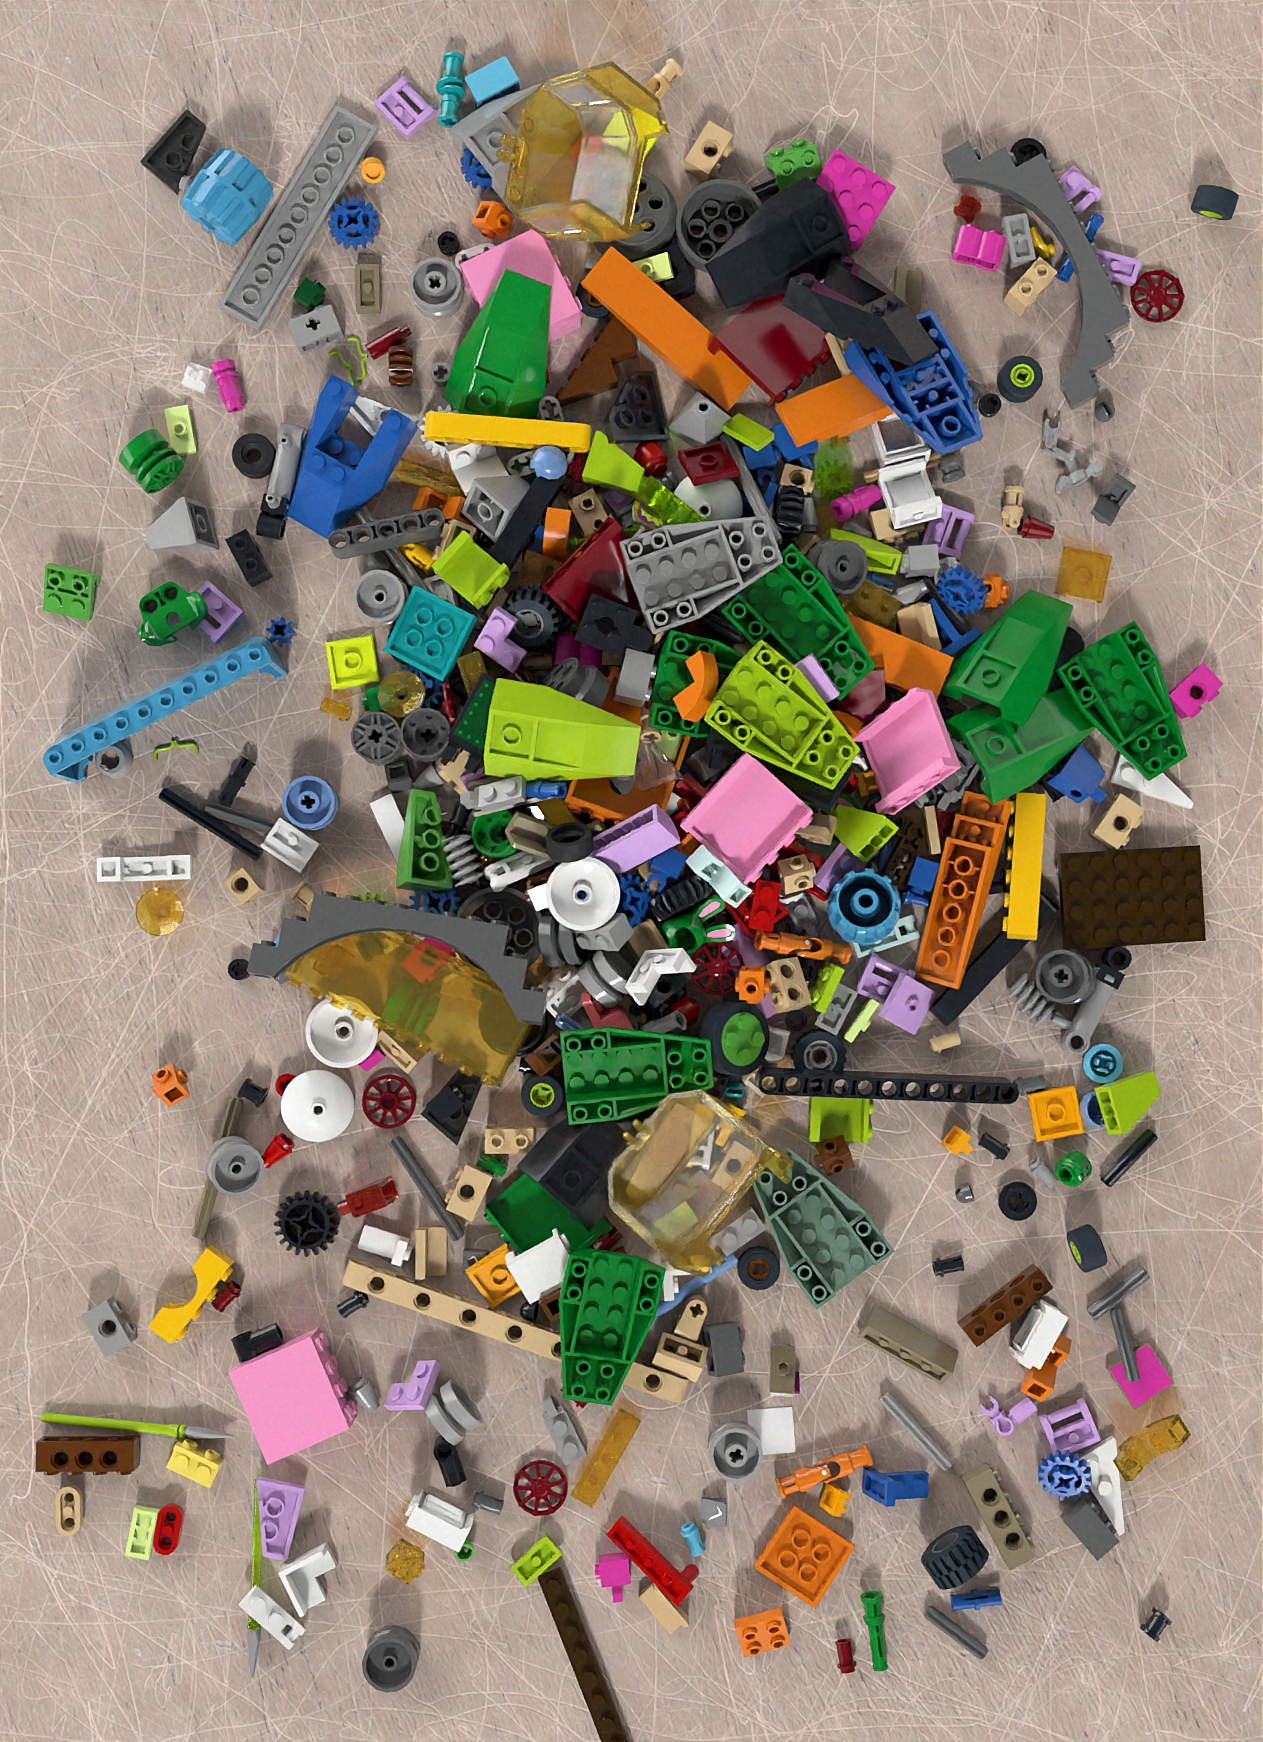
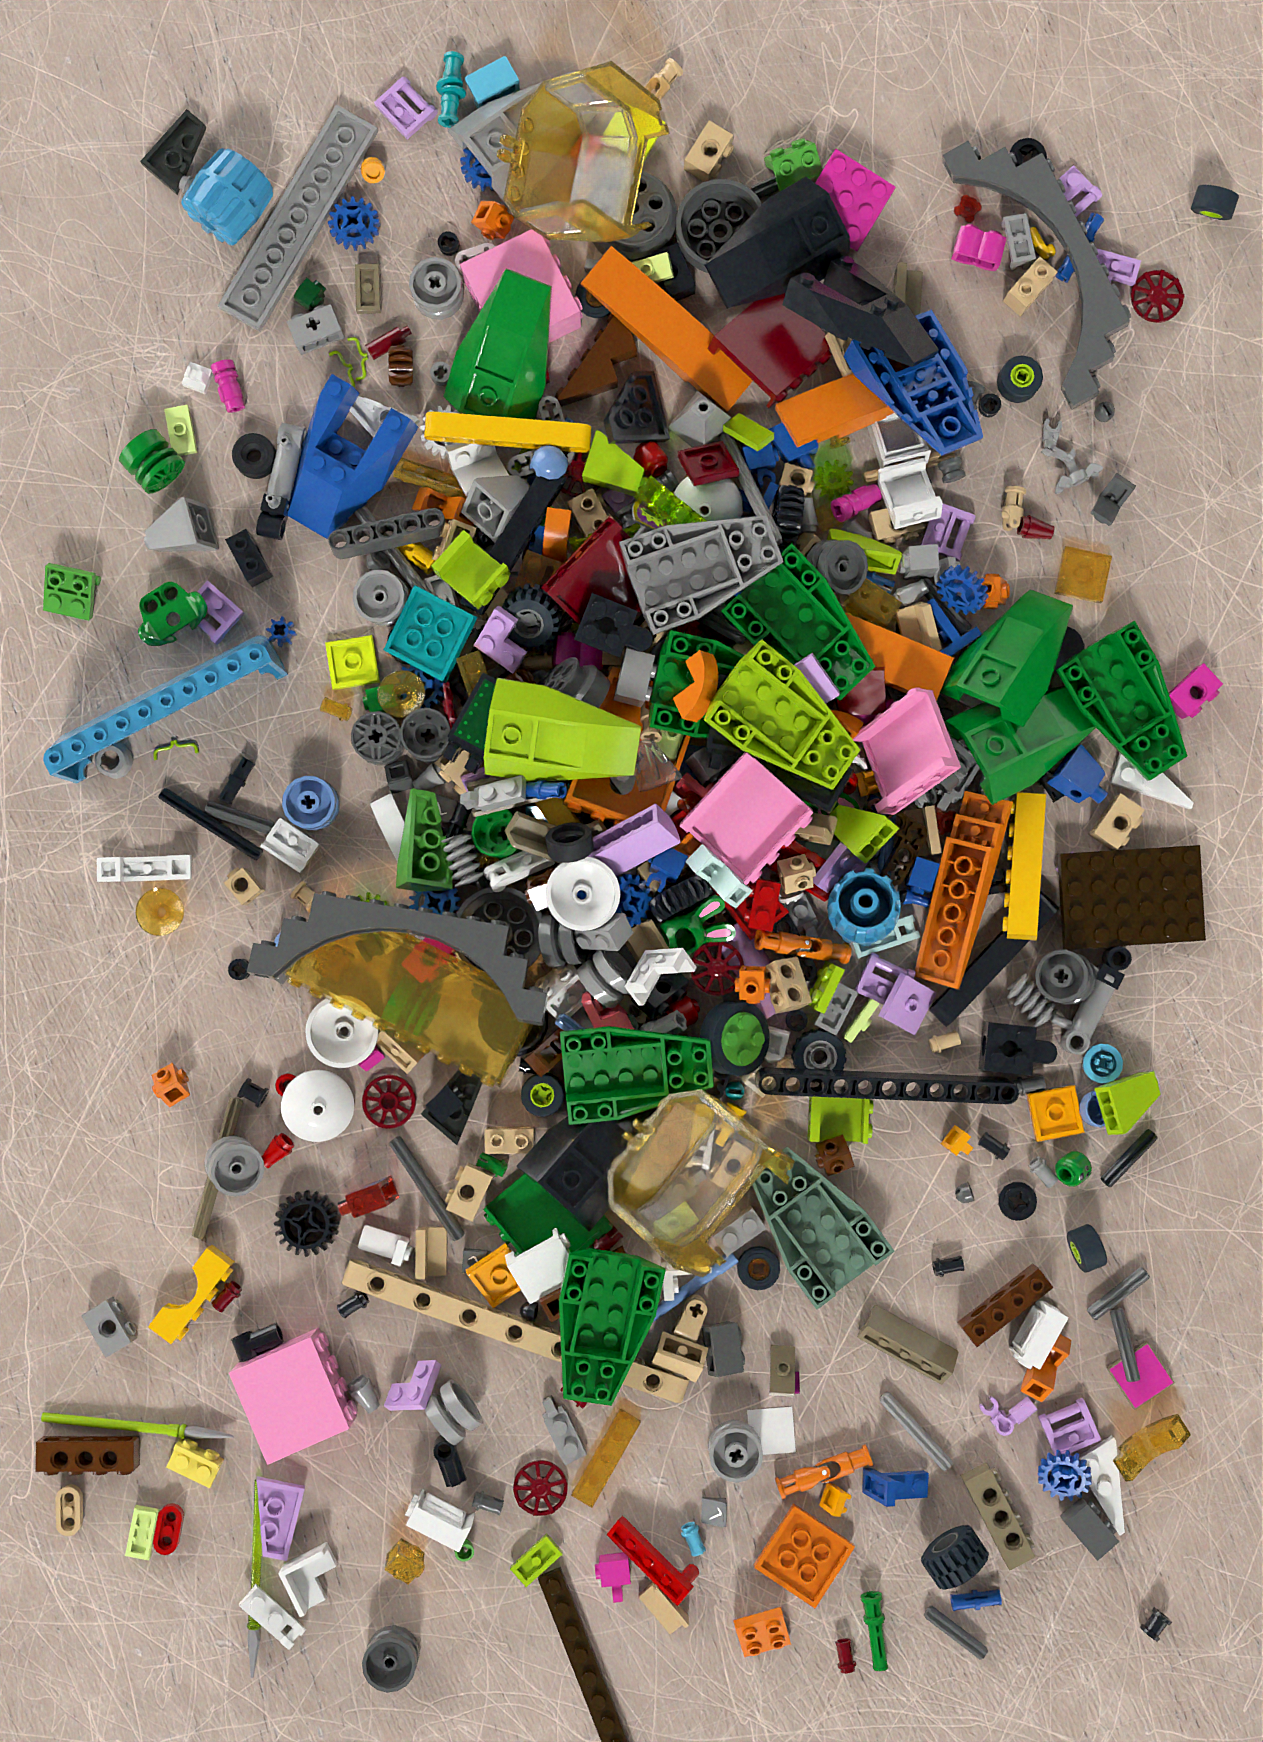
none -> black brick [978,1021,1057,1076]

